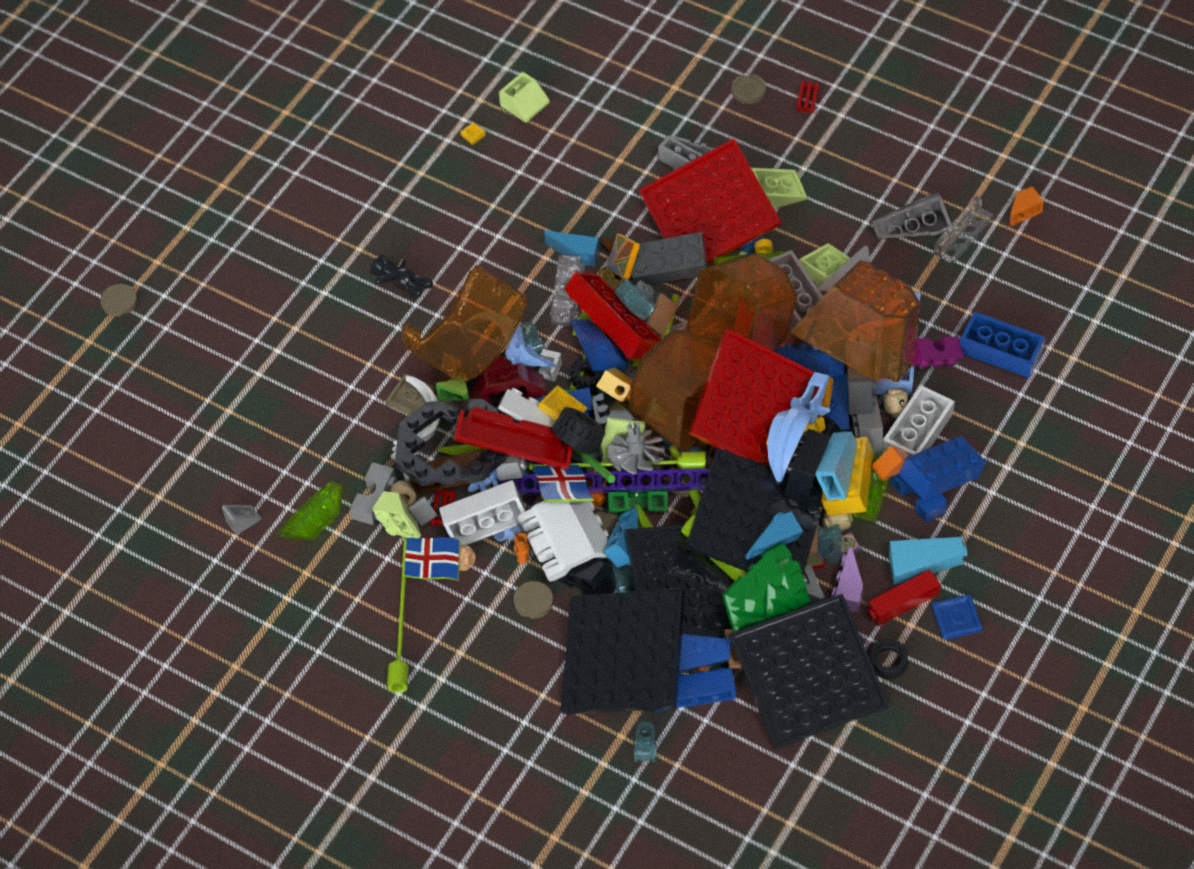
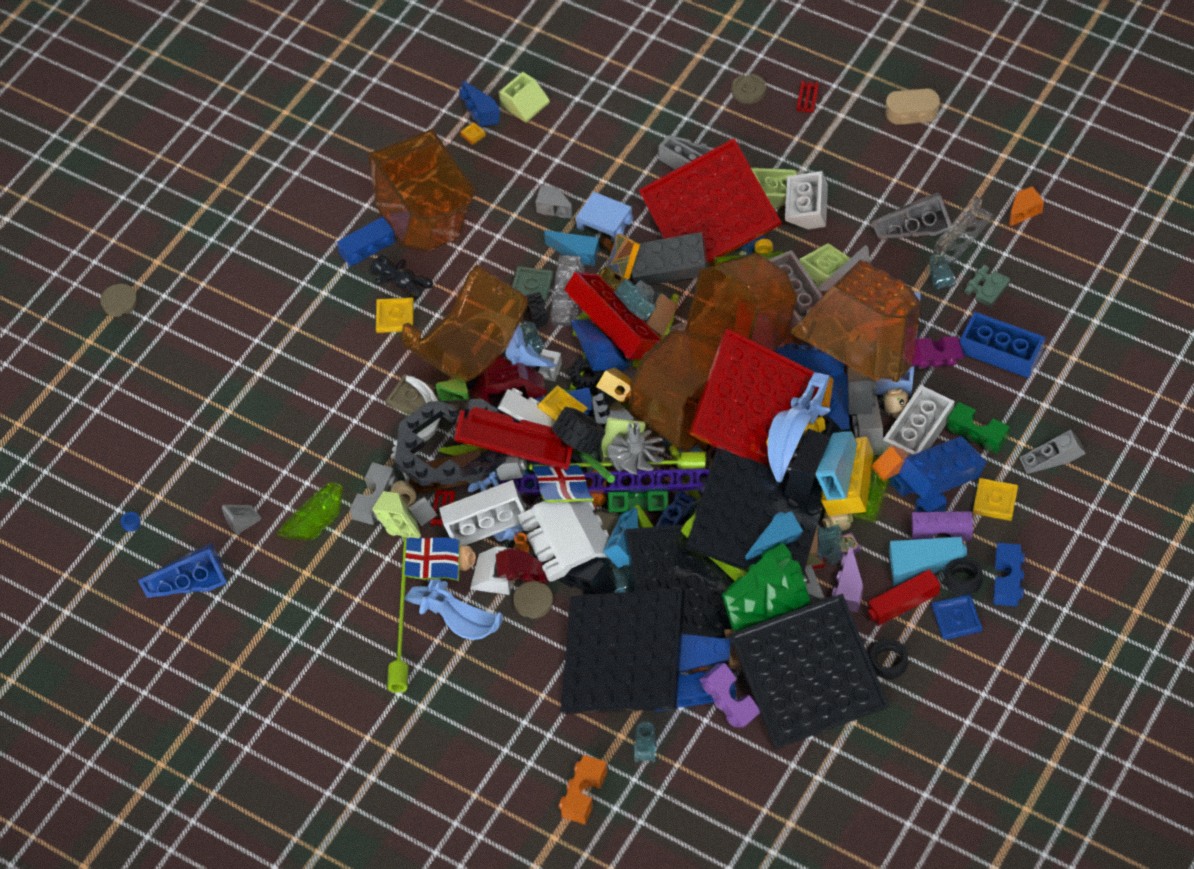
none -> blue tile [120,512,141,532]
none -> blue wedge [138,543,227,598]
none -> blue brick [336,217,396,266]
none -> clear orange windscreen [368,129,476,251]
none -> yellow tile [376,298,414,333]
none -> light blue piece [404,579,503,640]
none -> blue slope [459,81,500,127]
none -> white slope [470,546,513,595]
none -> dark red slope [496,548,550,584]
none -> sand green plate [510,266,554,304]
none -> black tyre [525,292,548,328]
none -> light grey slope [536,185,572,219]
none -> orange arch [559,754,608,825]
none -> light blue panel [576,192,633,242]
none -> dark blue piece [656,491,699,527]
none -> medium lavender arch [699,663,760,728]
none -> white slope [785,171,828,229]
none -> tan brick [885,89,939,125]
none -> medium lavender arch [911,511,973,541]
none -> clear light blue piece [929,254,956,290]
none -> black tyre [944,558,983,595]
none -> green arch [946,402,1010,454]
none -> sand green plate [964,265,1010,308]
none -> yellow tile [973,478,1018,521]
none -> blue arch [993,543,1025,606]
none -> light grey slope [1019,430,1086,474]

